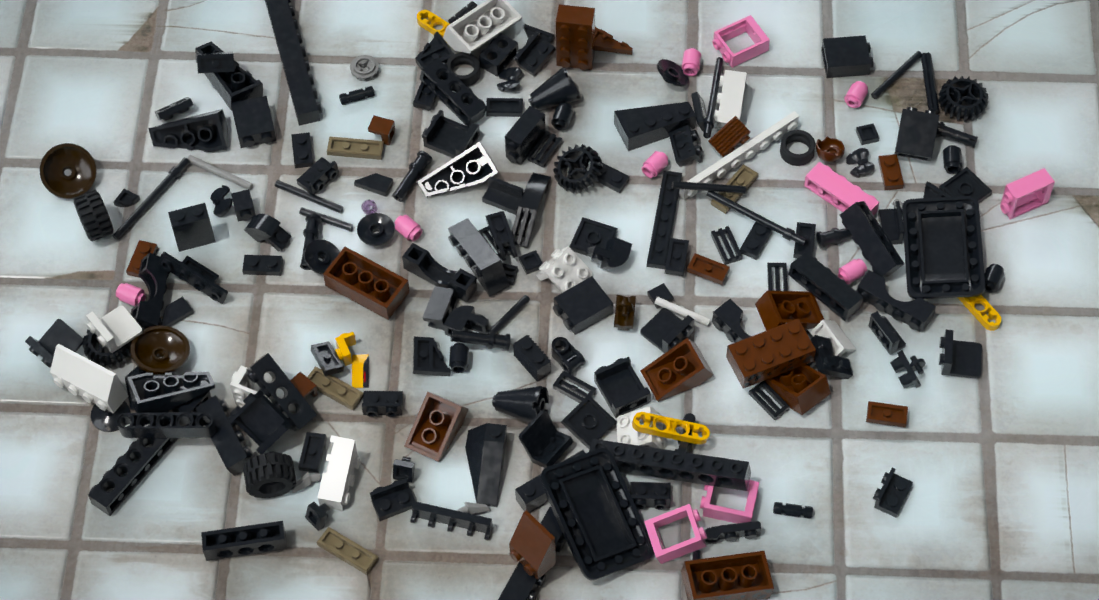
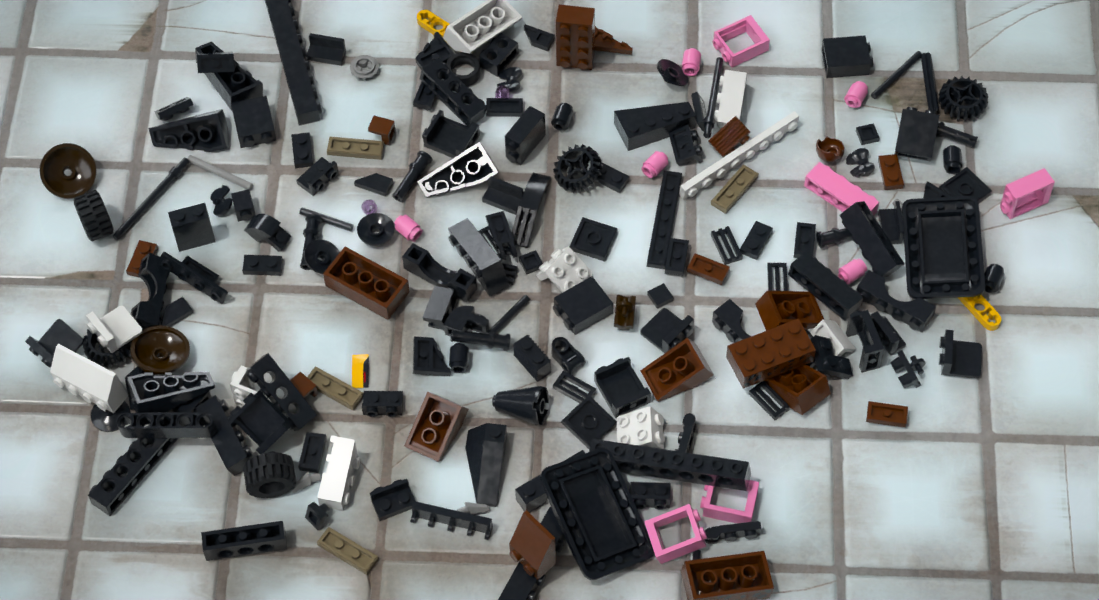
black tile [114,189,140,207] -> none
bright pink brick [116,283,146,306] -> none
black bar [275,180,343,213] -> none
black plate [311,341,344,376] -> none
yellow bracket [335,332,356,366] -> none
black axle [339,86,375,104] -> none
black tile [393,456,415,483] -> none
black axle [448,1,477,24] -> none
black bracket [515,32,556,76] -> none
black bracket [519,410,574,468] -> none
black tile [527,131,562,168] -> none
black cone [528,67,581,110] -> none
black brick [586,238,632,269] -> none
yellow beam [632,412,710,445] -> none
white bar [654,297,710,326] -> none
black bar [672,181,746,194] -> none
black bar [706,191,807,246] -> none
black axle [773,502,813,518] -> none
black tyre [780,130,816,166] -> none
black bracket [873,467,913,518] -> none
none -> black panel [306,33,346,66]
none -> clear purple hinge [495,86,510,98]
none -> black panel [846,310,884,373]

